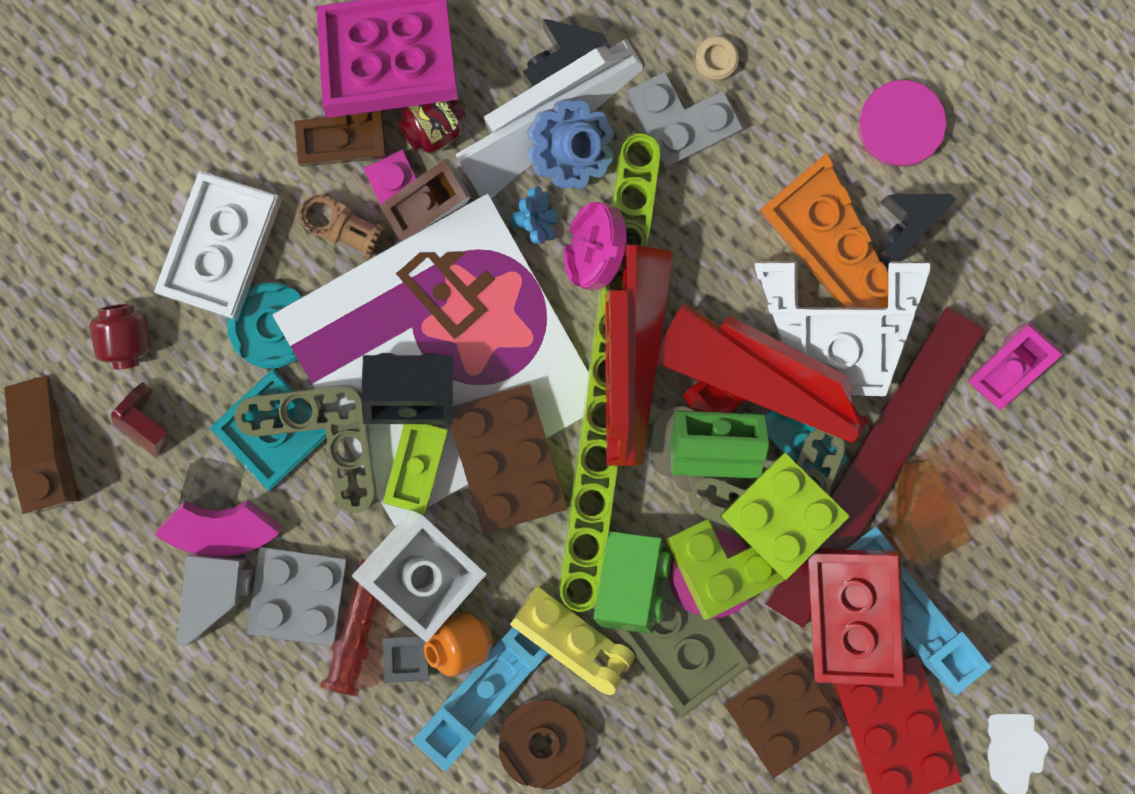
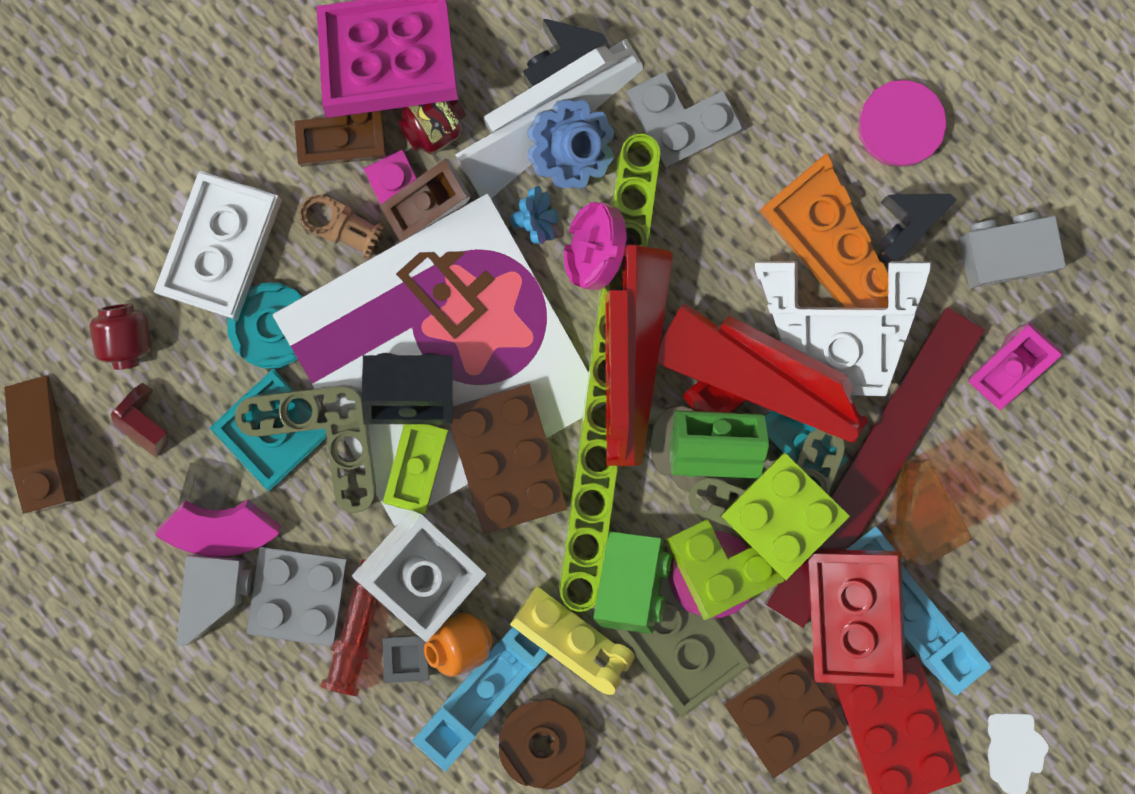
tan tile [695,36,739,82] -> none
none -> light grey brick [959,212,1066,289]

